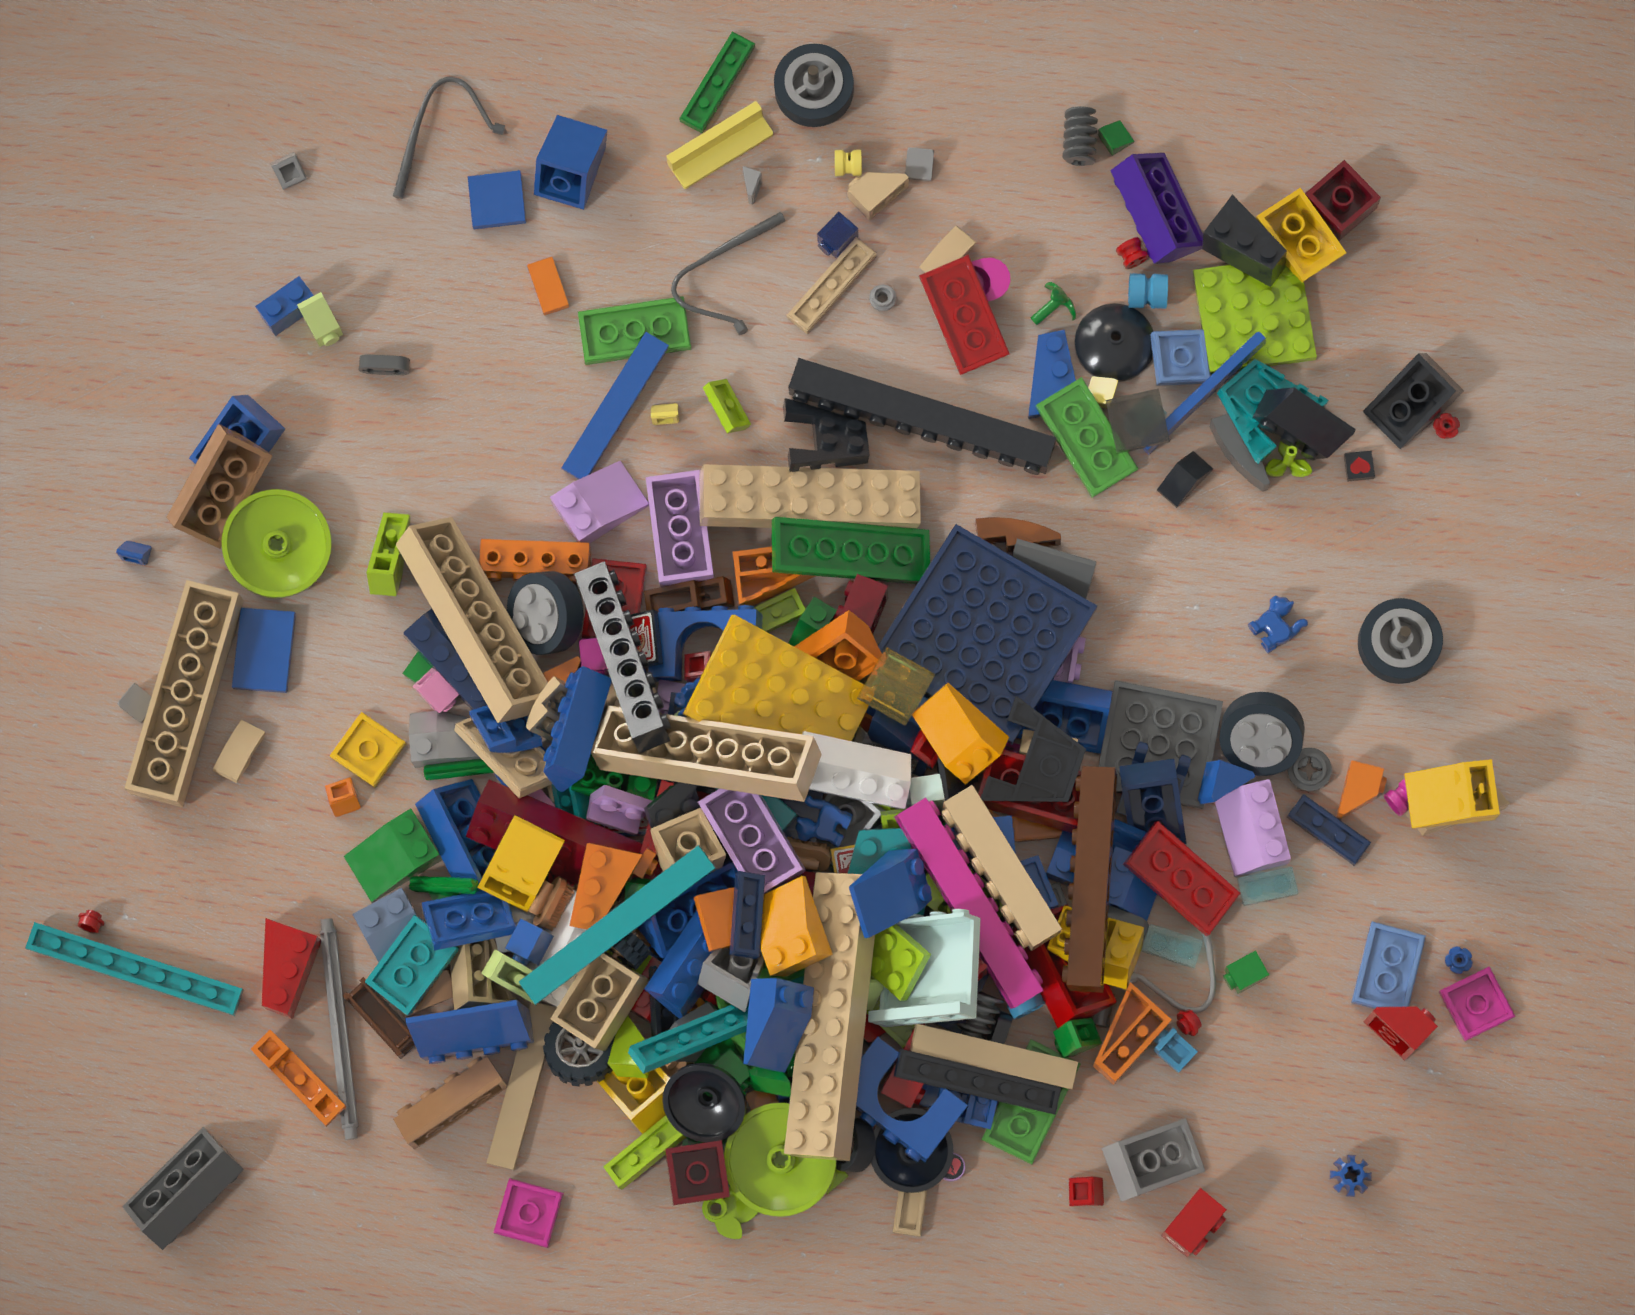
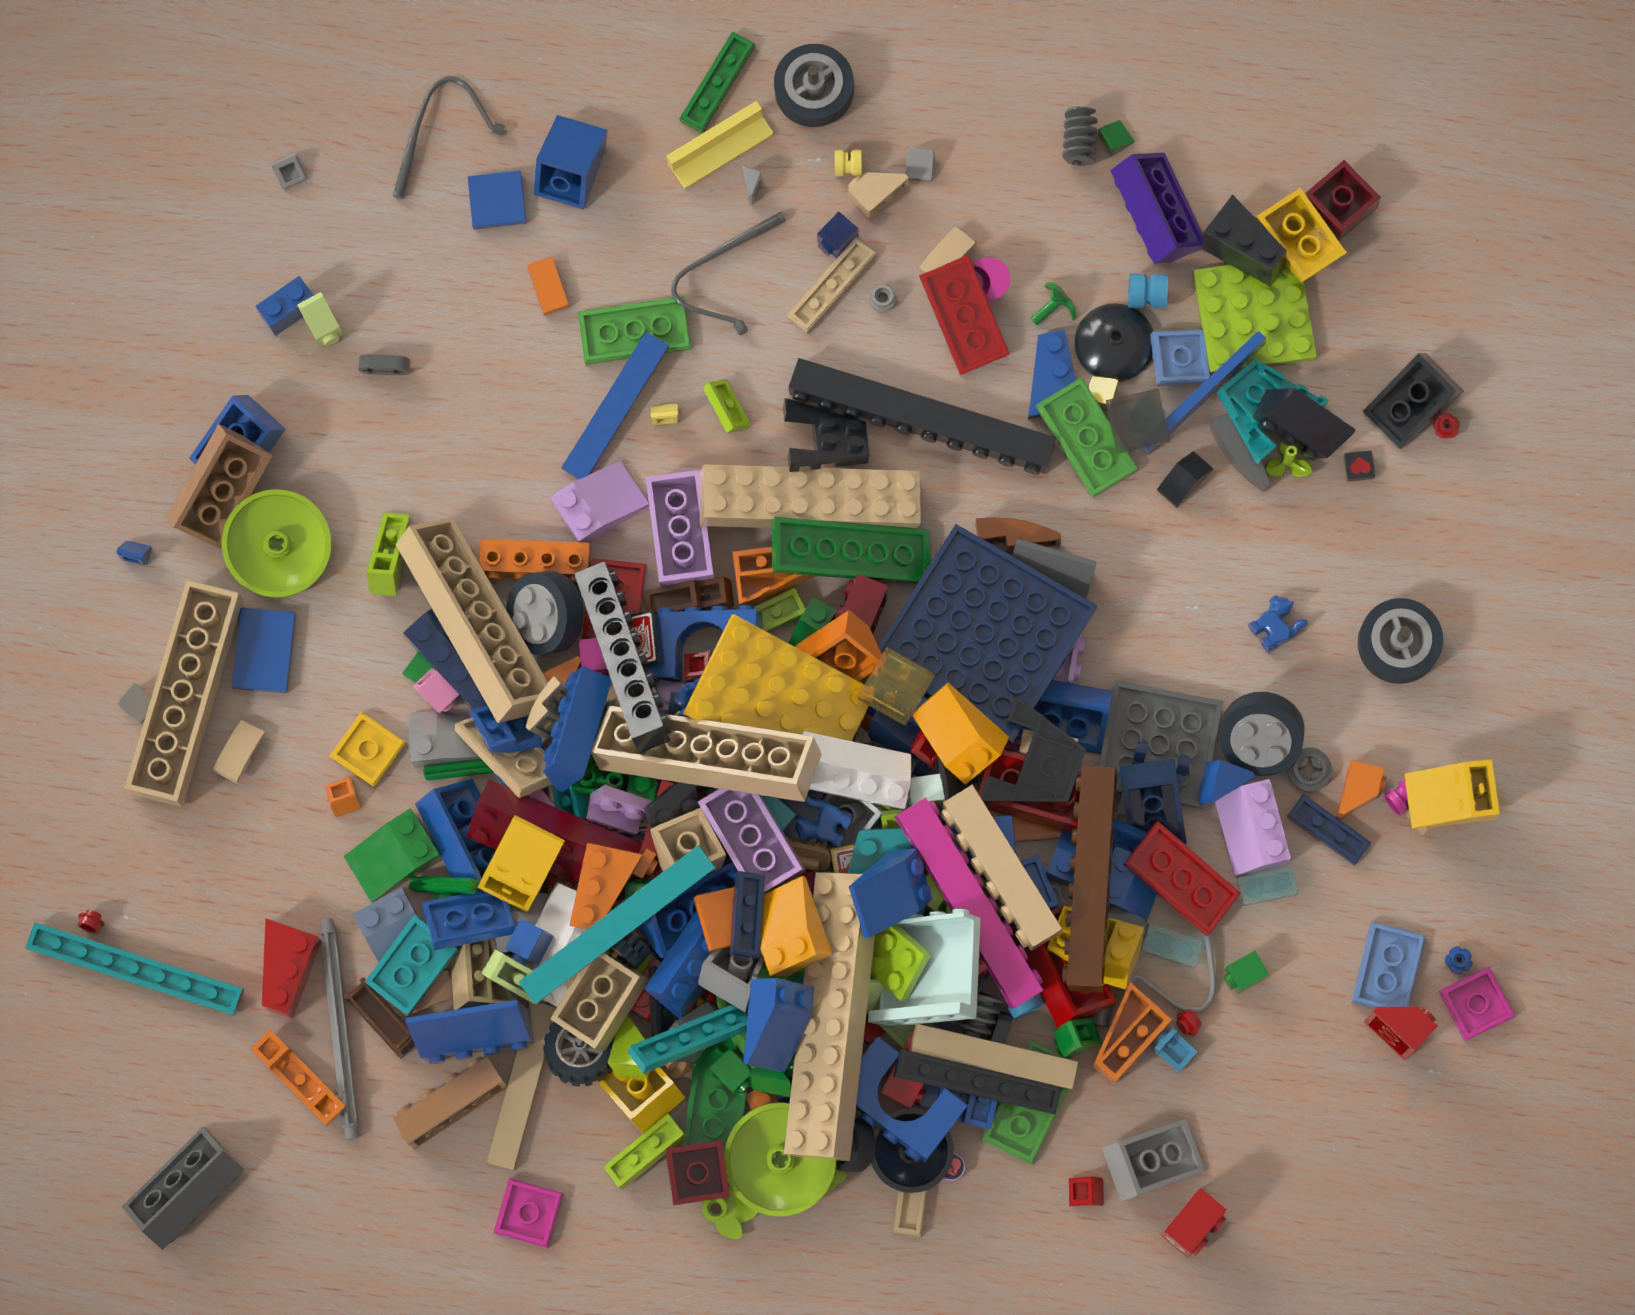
medium nougat piece [528,877,574,931] -> none
black dish [663,1063,746,1142] -> none
red wheel [1116,237,1149,270] -> none
blue piece [1330,1155,1372,1197] -> none

